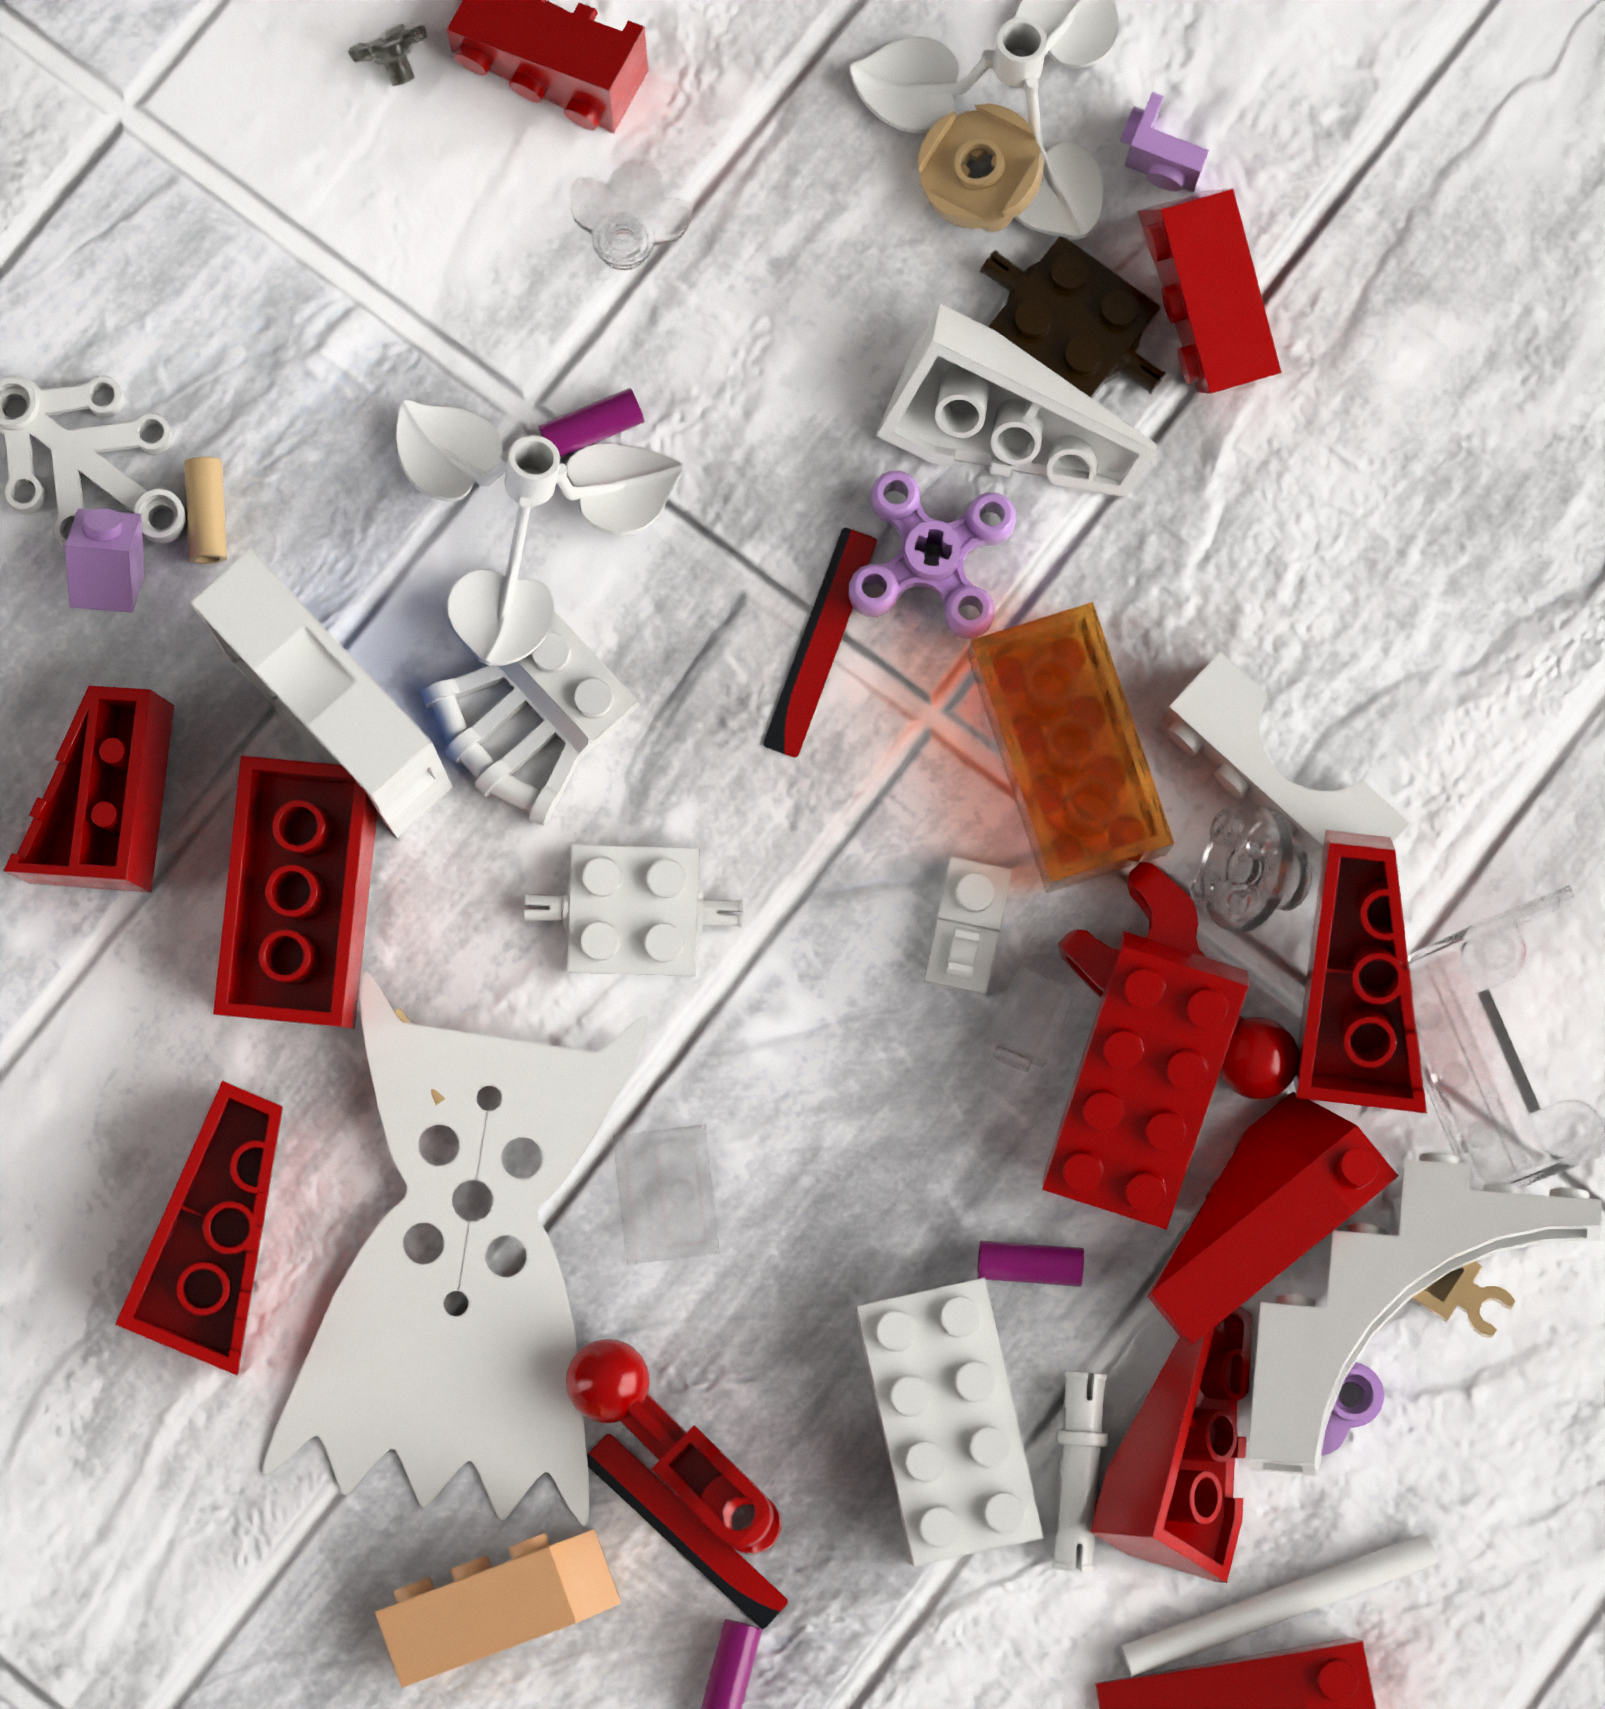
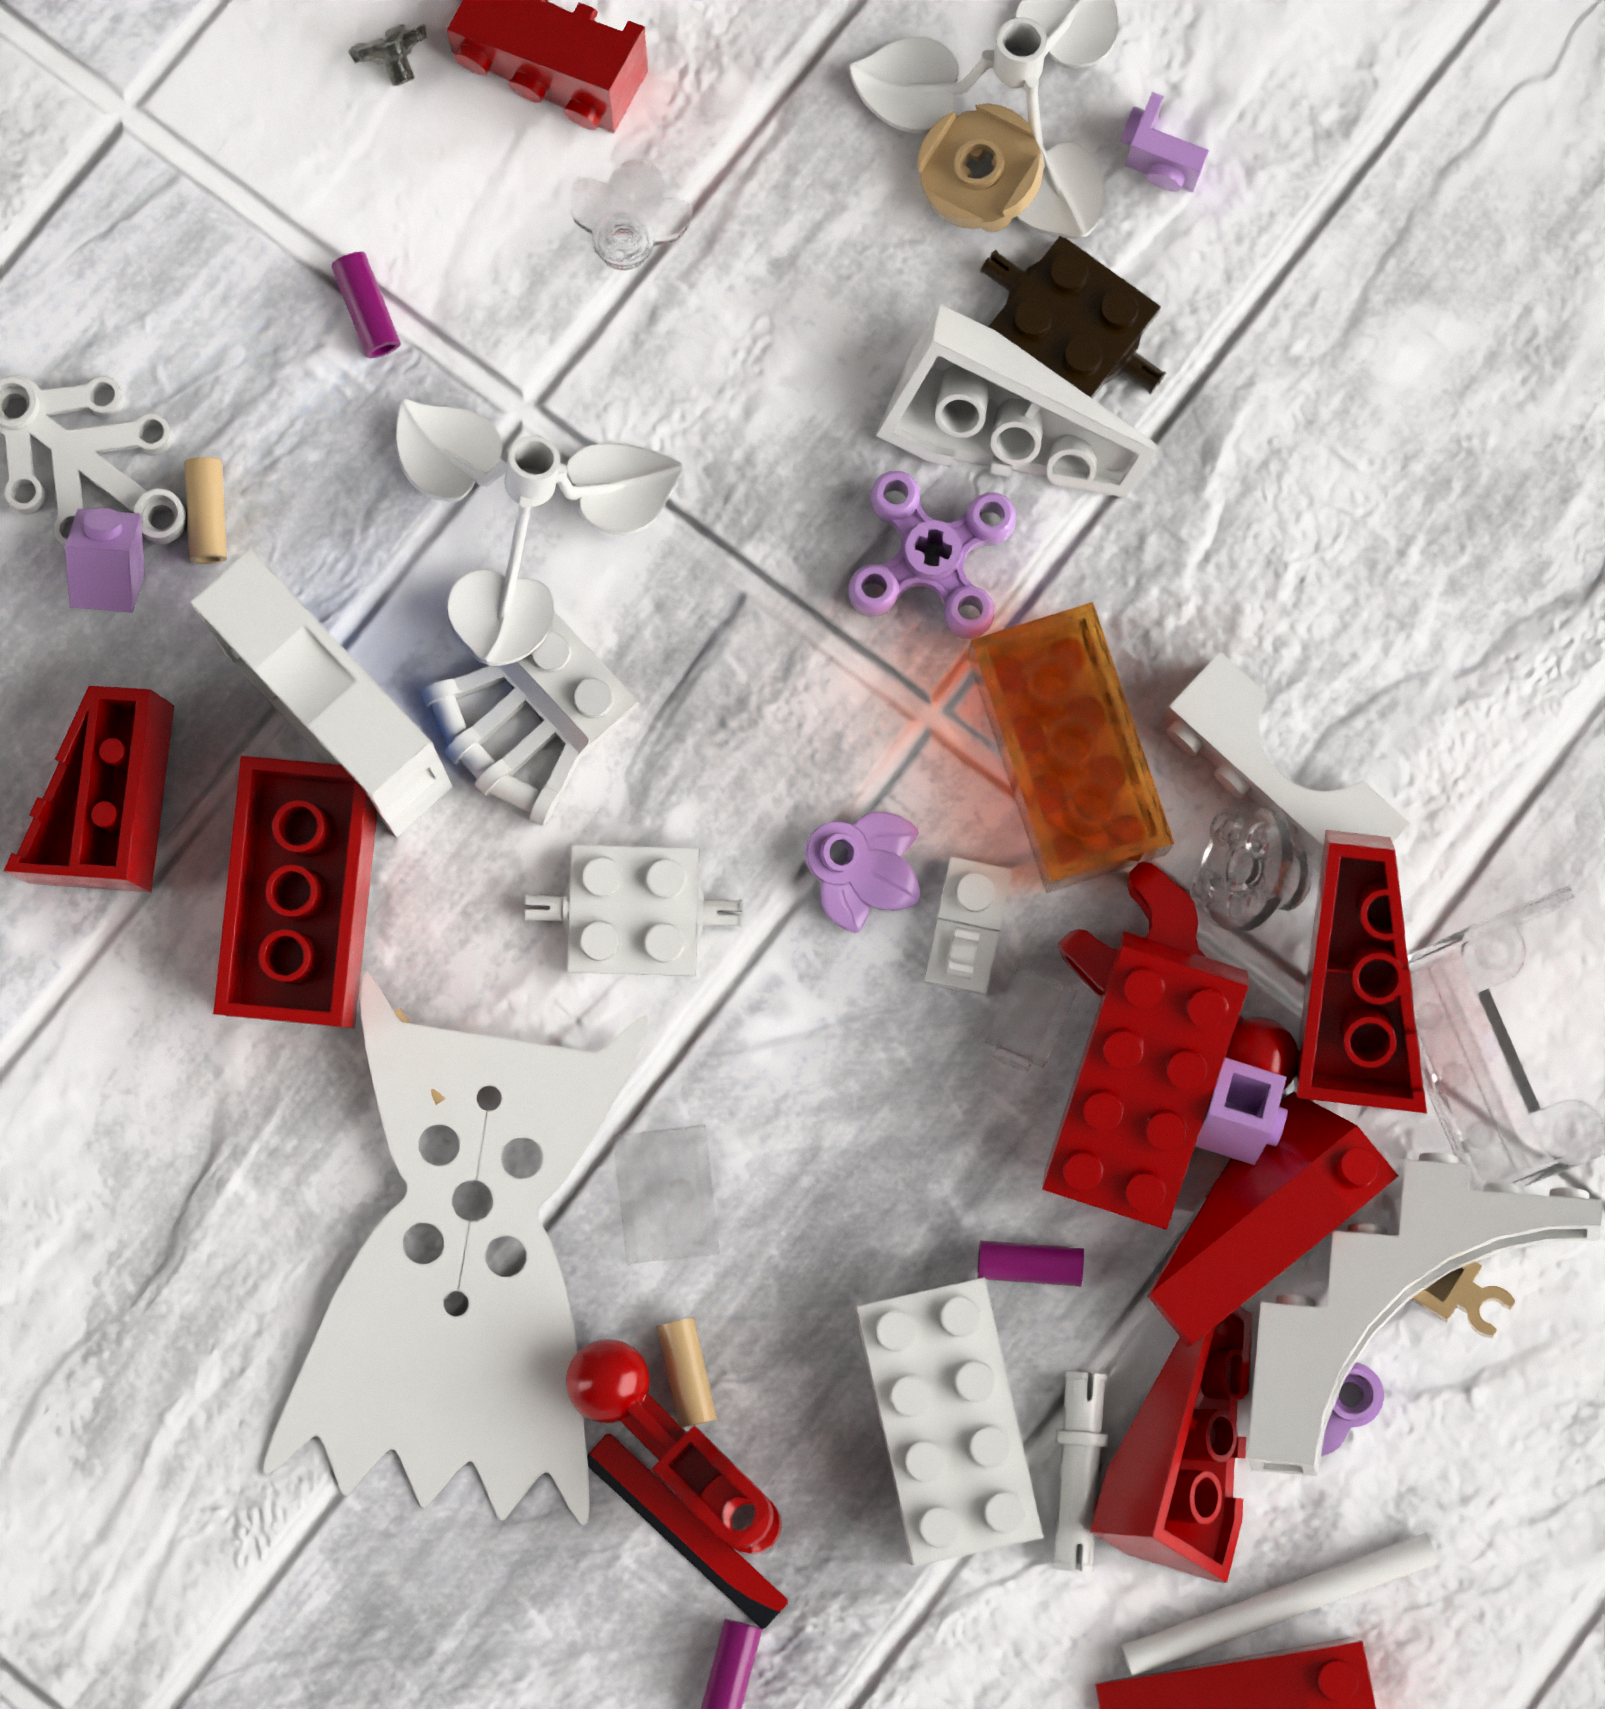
red wedge [115,1081,283,1376] -> none
light nougat wedge [375,1529,621,1688] -> none
magenta hinge [538,388,645,457] -> none
red sticker [763,528,877,758] -> none
red wedge [1137,188,1282,394] -> none
none -> magenta axle [331,252,401,358]
none -> tan axle [656,1317,717,1428]
none -> lavender plate [805,812,920,933]
none -> lavender brick [1195,1058,1288,1165]

